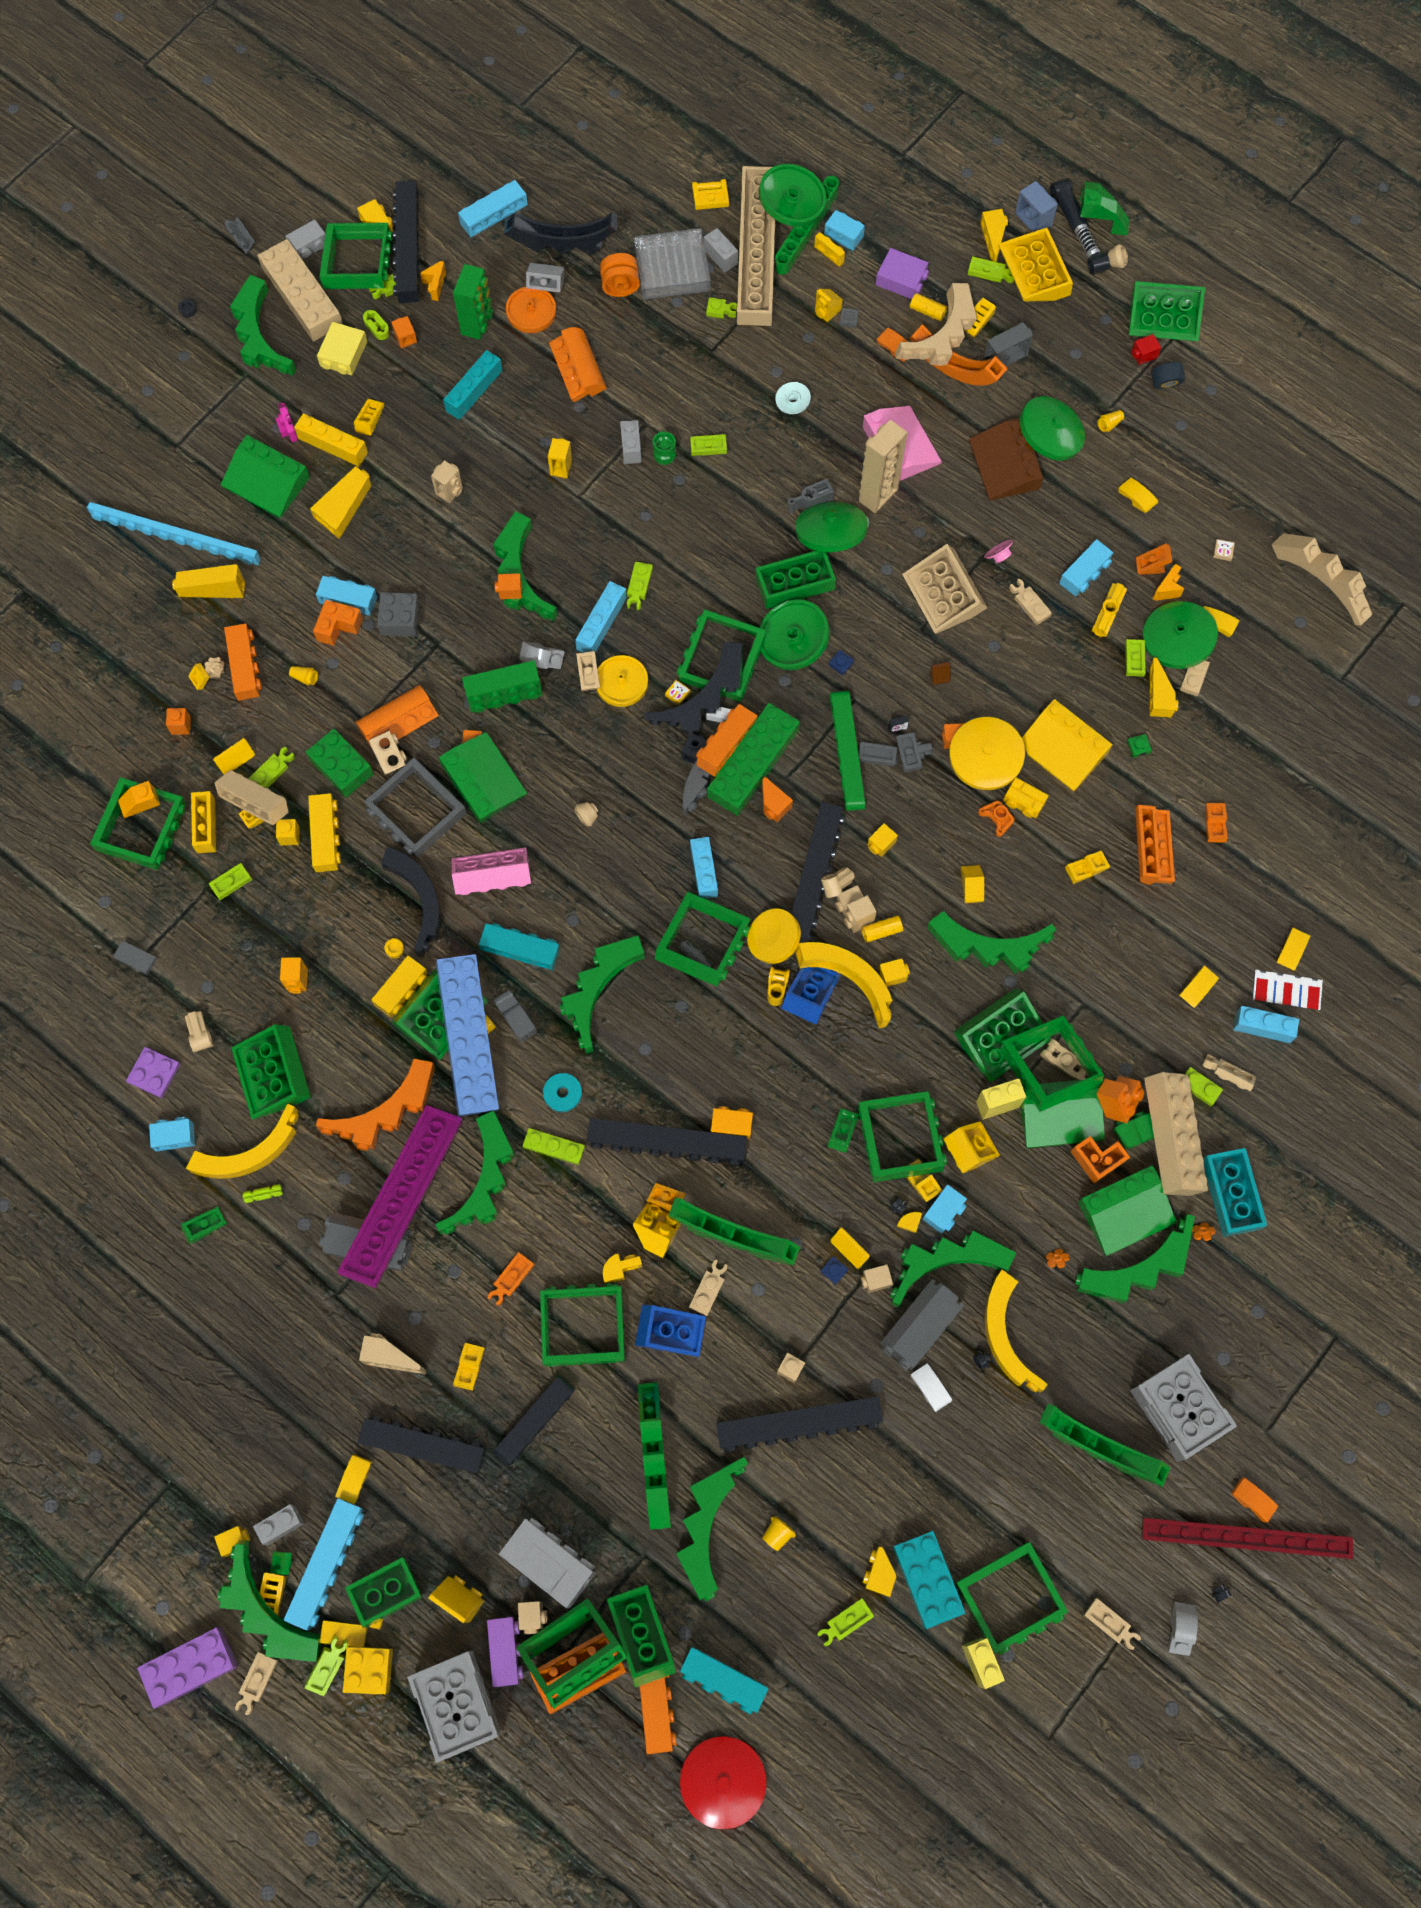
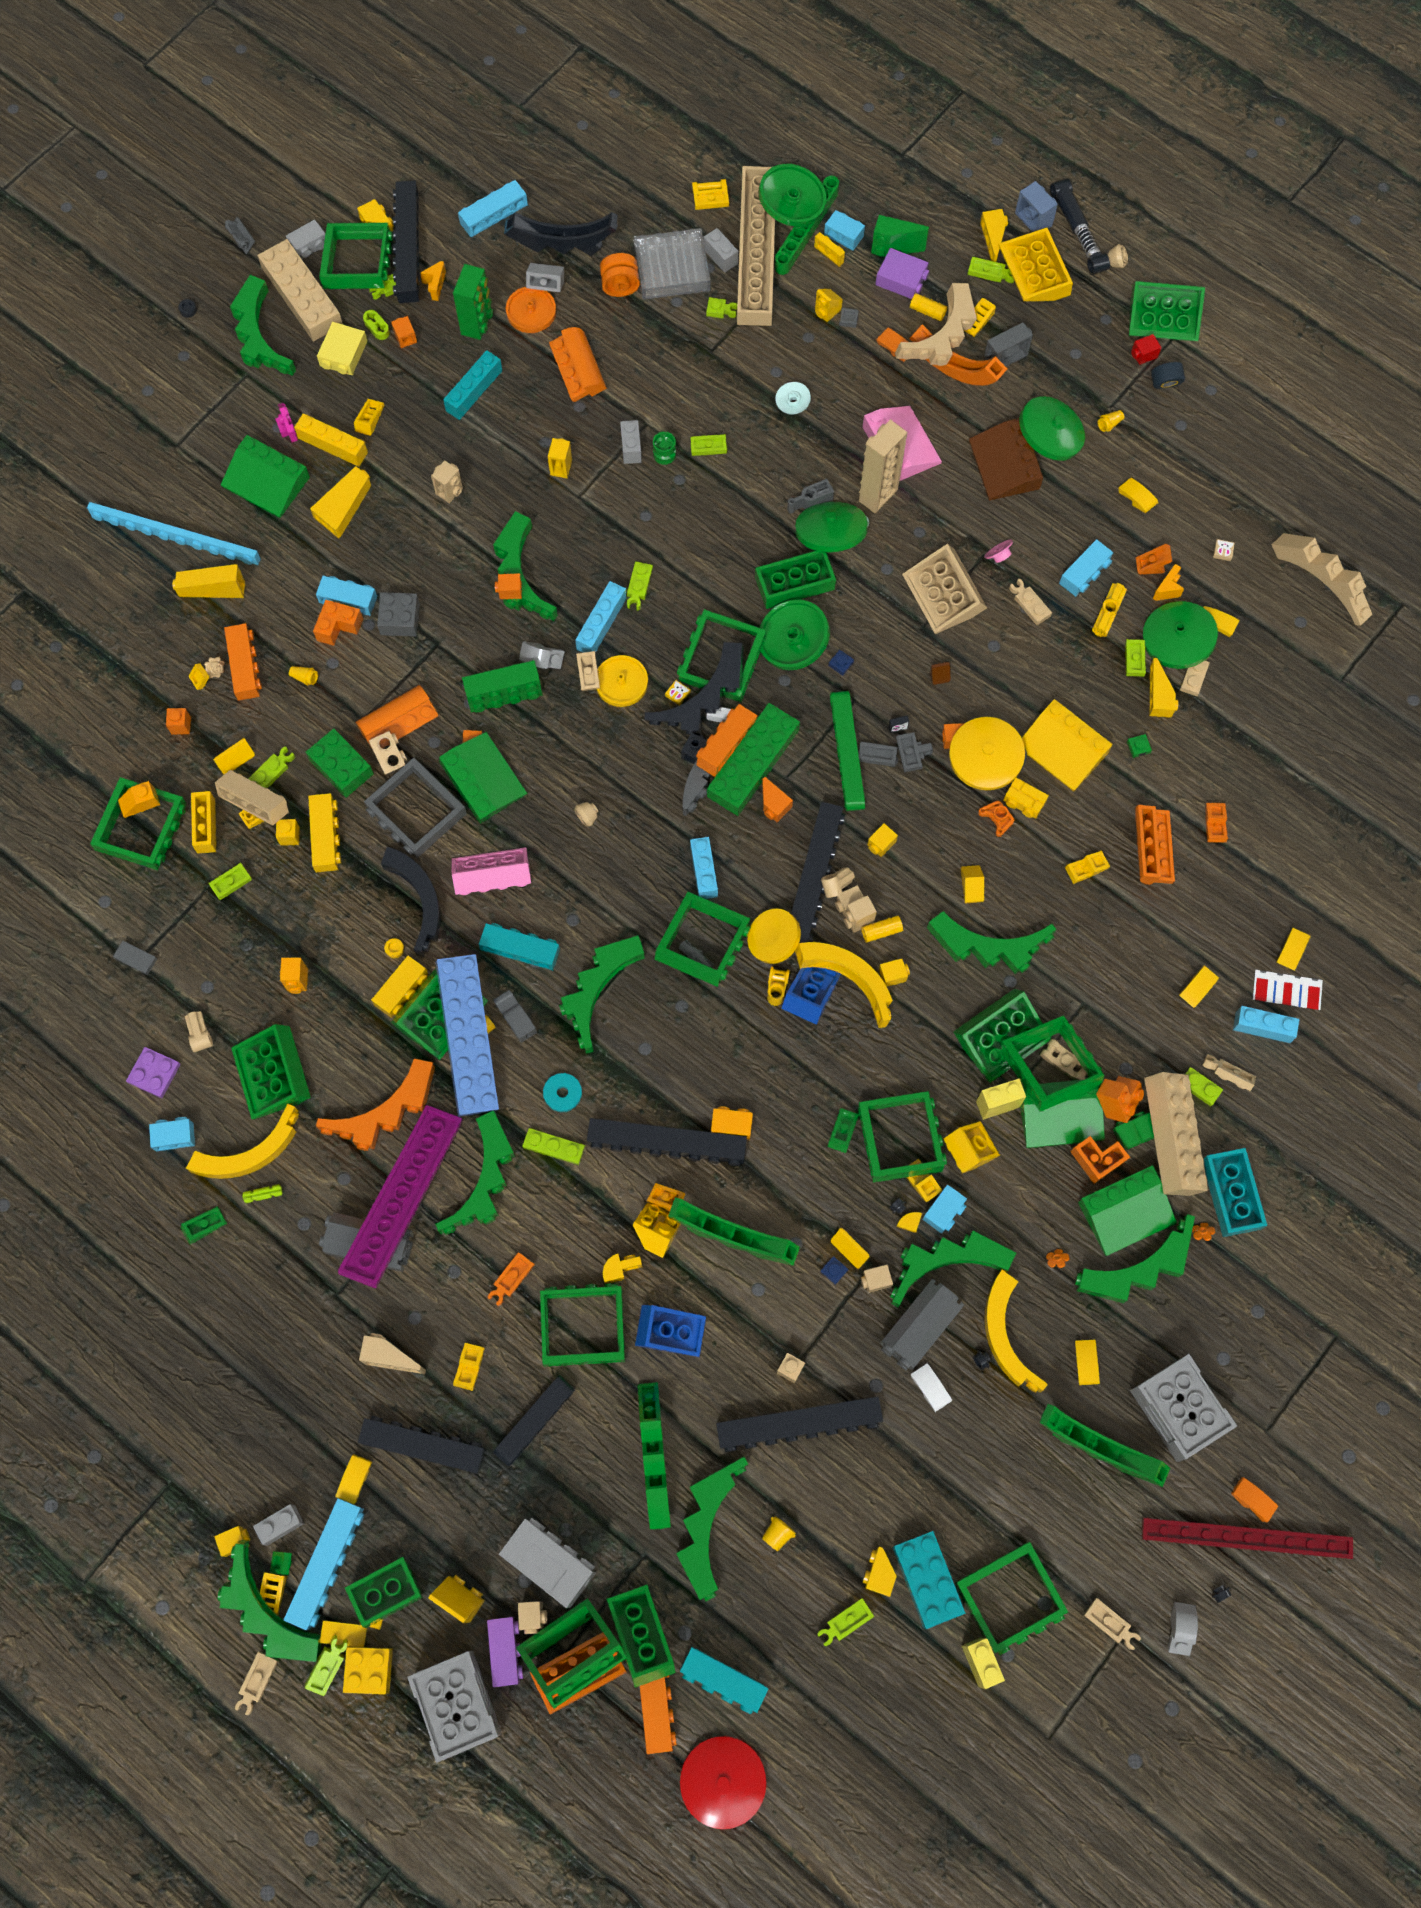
medium lavender brick [137,1627,238,1709] -> none
tan plate [689,1260,727,1317] -> none
green brick [1079,182,1129,236] -> none
none -> green slope [871,215,929,257]
none -> yellow slope [1075,1340,1100,1385]

